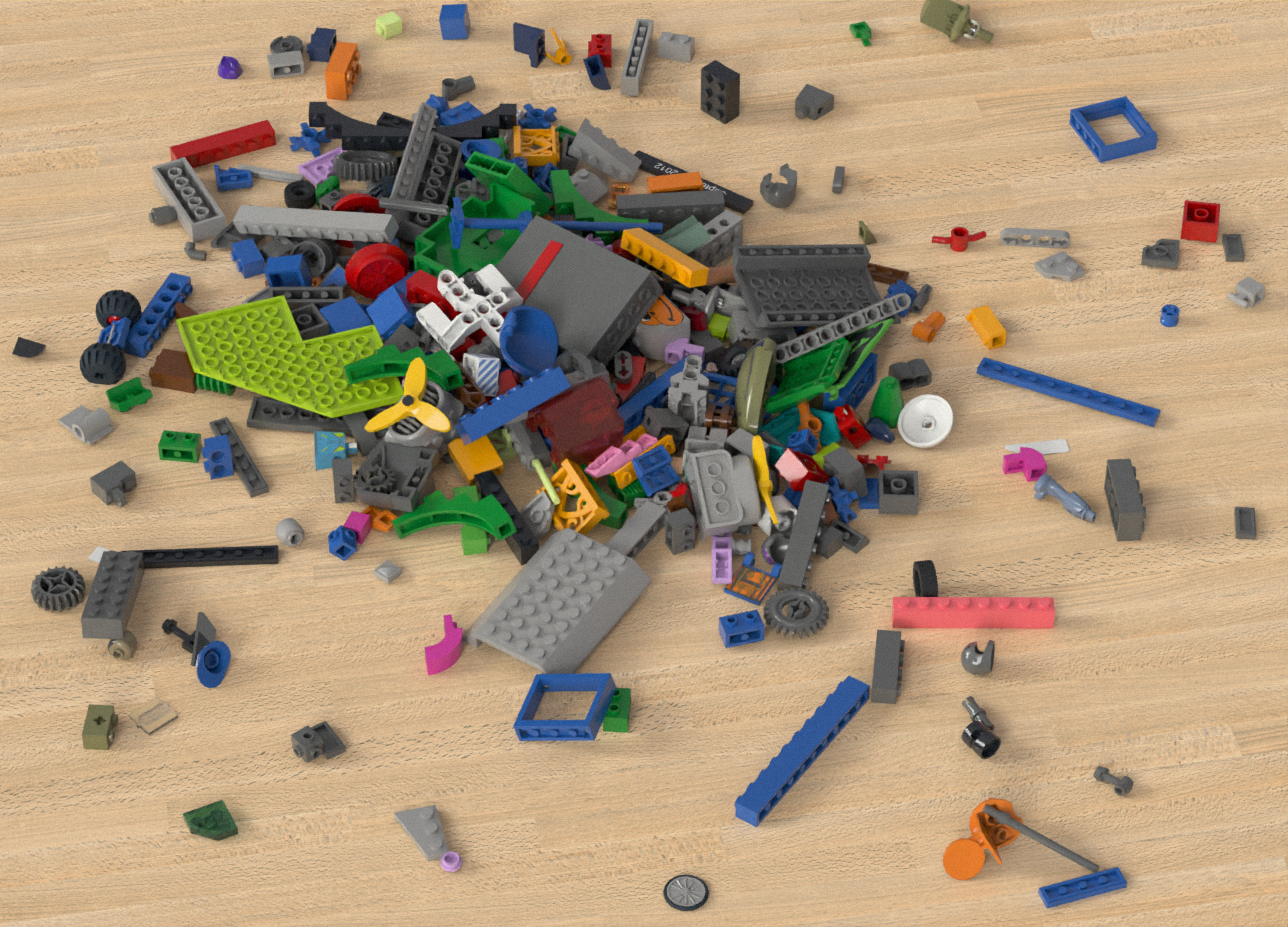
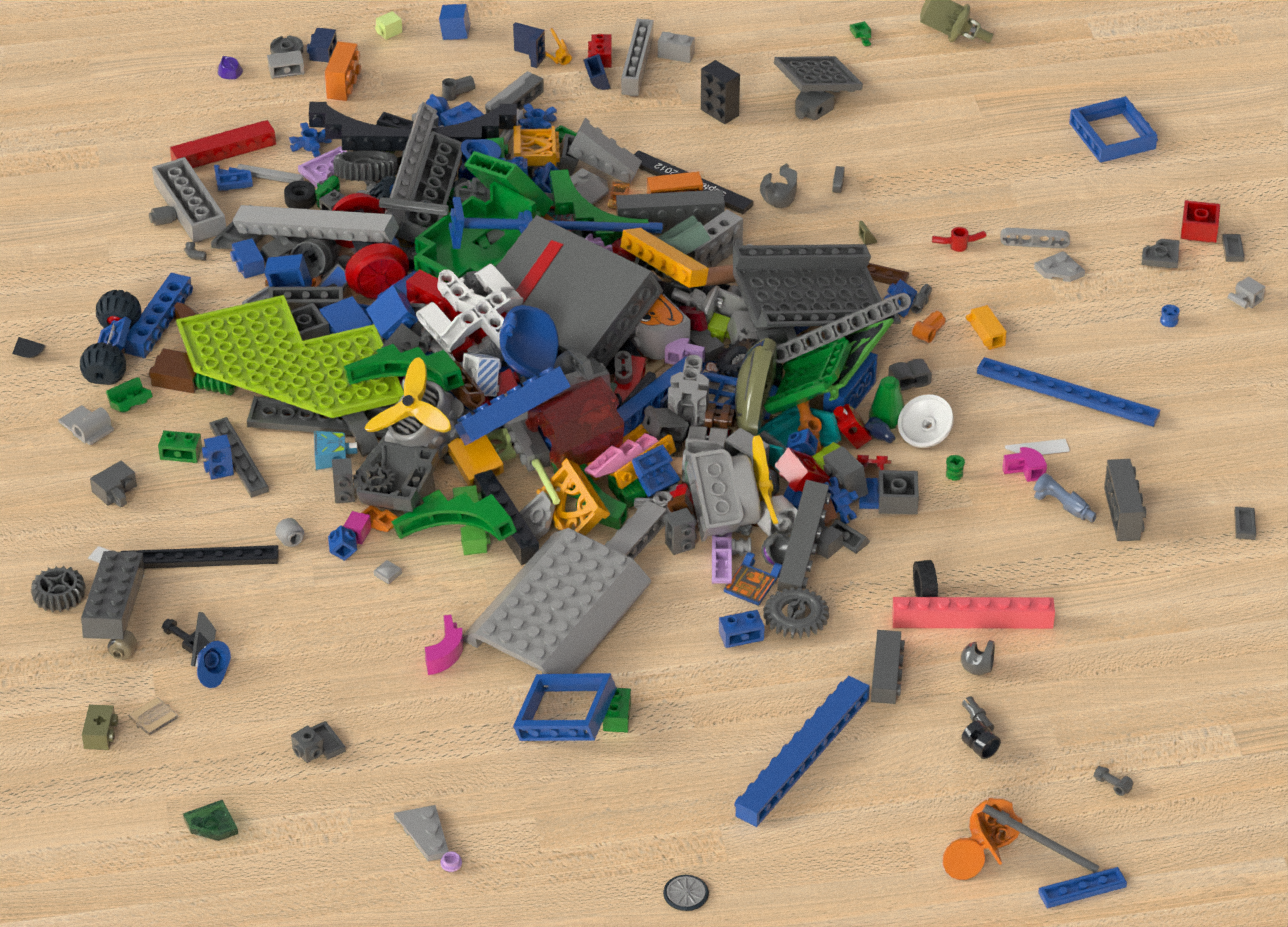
none -> dark grey piece [485,71,544,114]
none -> dark grey plate [774,56,863,93]
none -> green bush [946,455,965,481]

